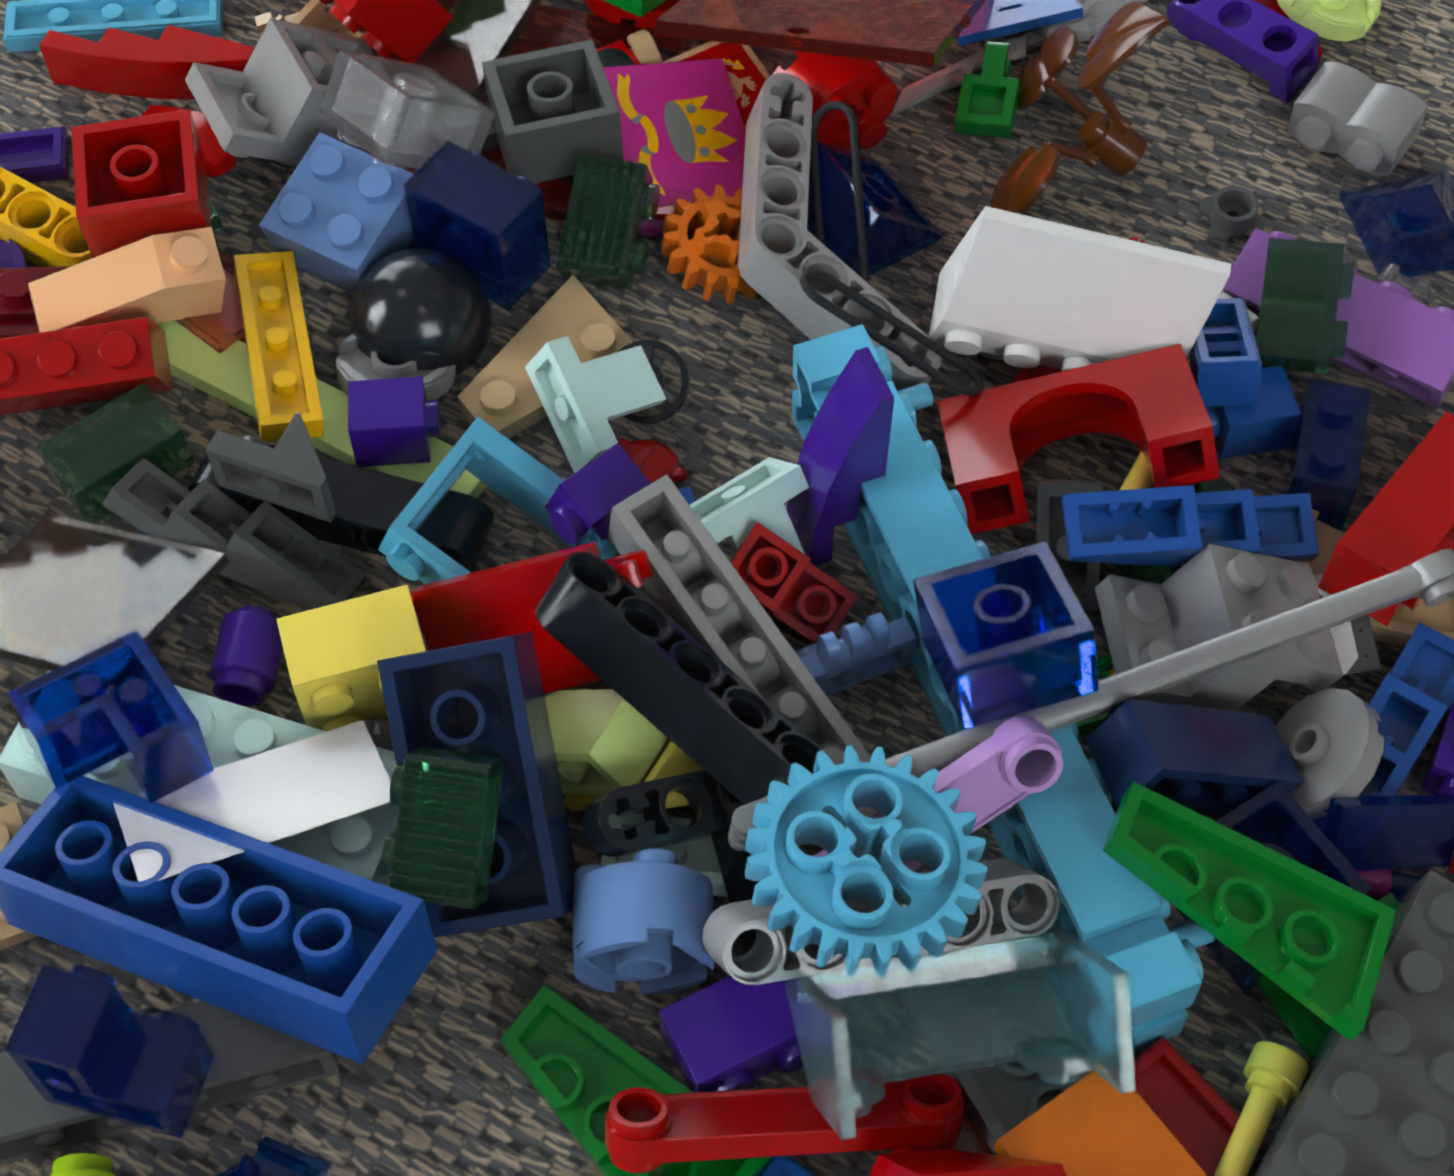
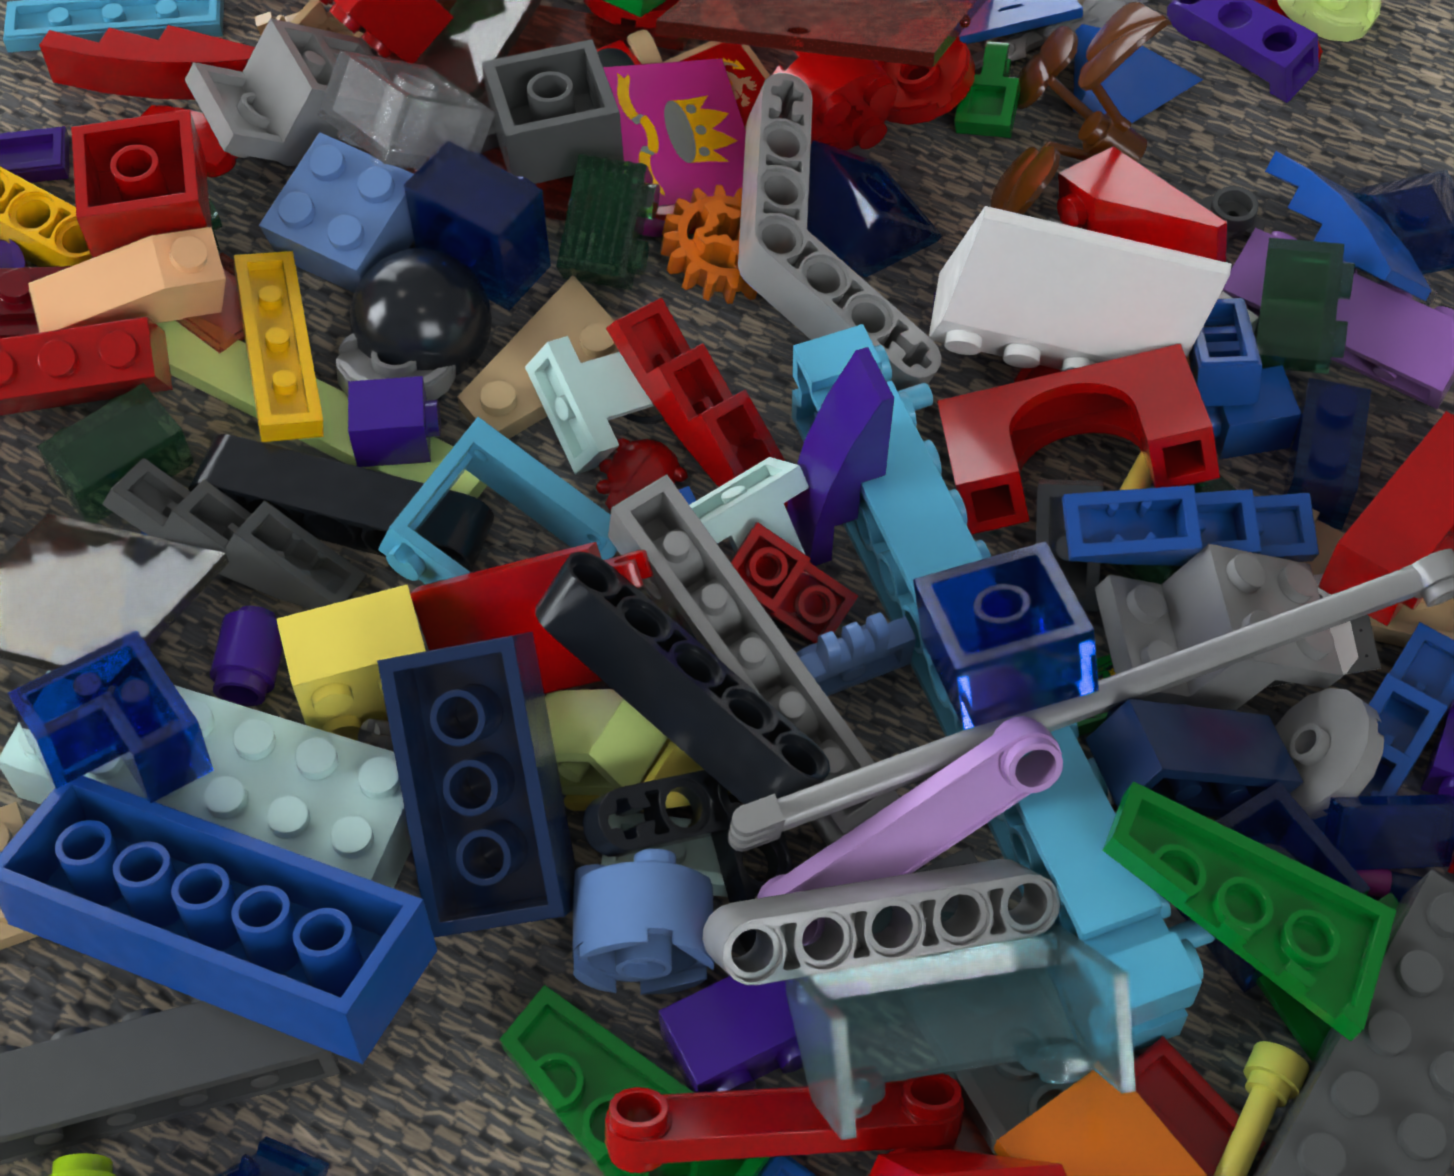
clear blue brick [5,965,215,1138] -> none
white sticker [113,720,399,882] -> none
dark grey slope [205,412,336,523] -> none
clear green brick [381,747,505,910] -> none
dark purple brick [545,443,651,546] -> none
medium azure gear [745,745,988,977] -> none
black piece [800,271,984,396] -> none
black piece [810,101,868,281] -> none
light grey brick [1287,62,1428,176] -> none
none -> red slope [606,297,788,508]
none -> red plate [873,27,975,125]
none -> red slope [1057,146,1227,262]
none -> blue slope [1073,24,1204,123]
none -> blue slope [1265,151,1432,301]

